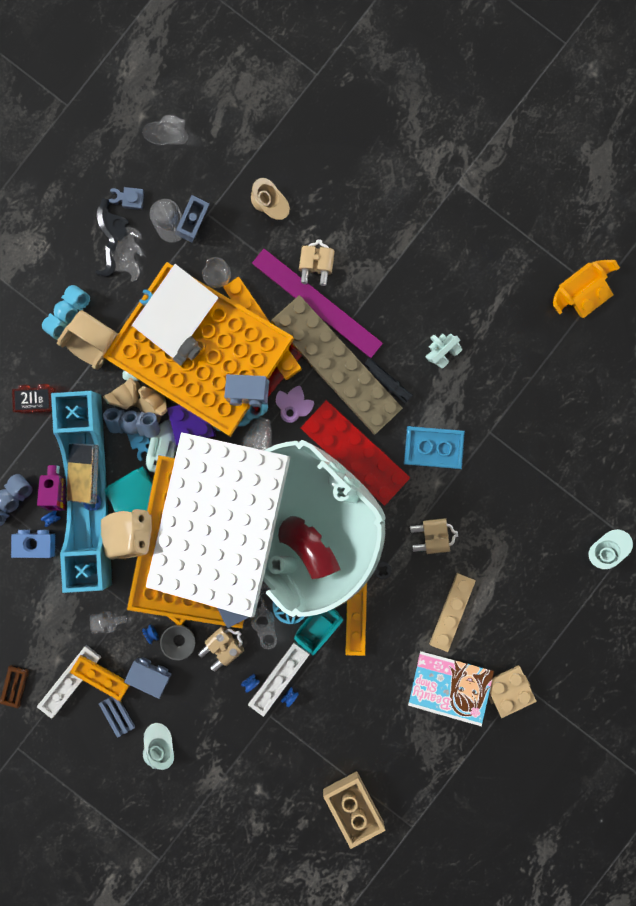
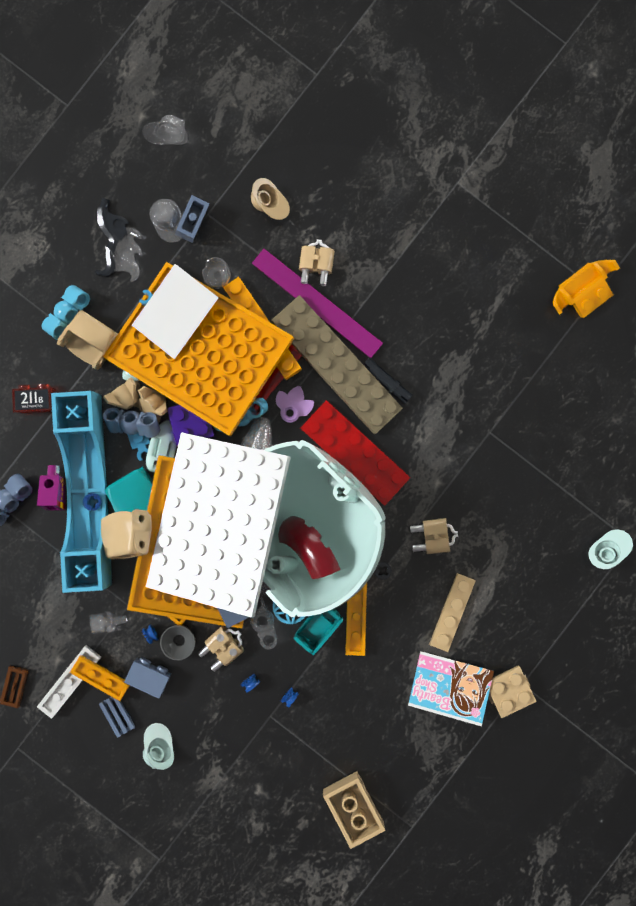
medium blue brick [11,530,55,558] -> none
blue bush [41,510,60,527] -> none
tile [66,443,99,504] -> none
sand blue plate [109,187,144,210] -> none
dark grey piece [173,336,202,366] -> none
sand blue brick [224,374,269,407] -> none
white plate [248,642,310,717] -> none
dark azure tile [404,426,465,469] -> none
light aqua hips [426,334,462,368] -> none

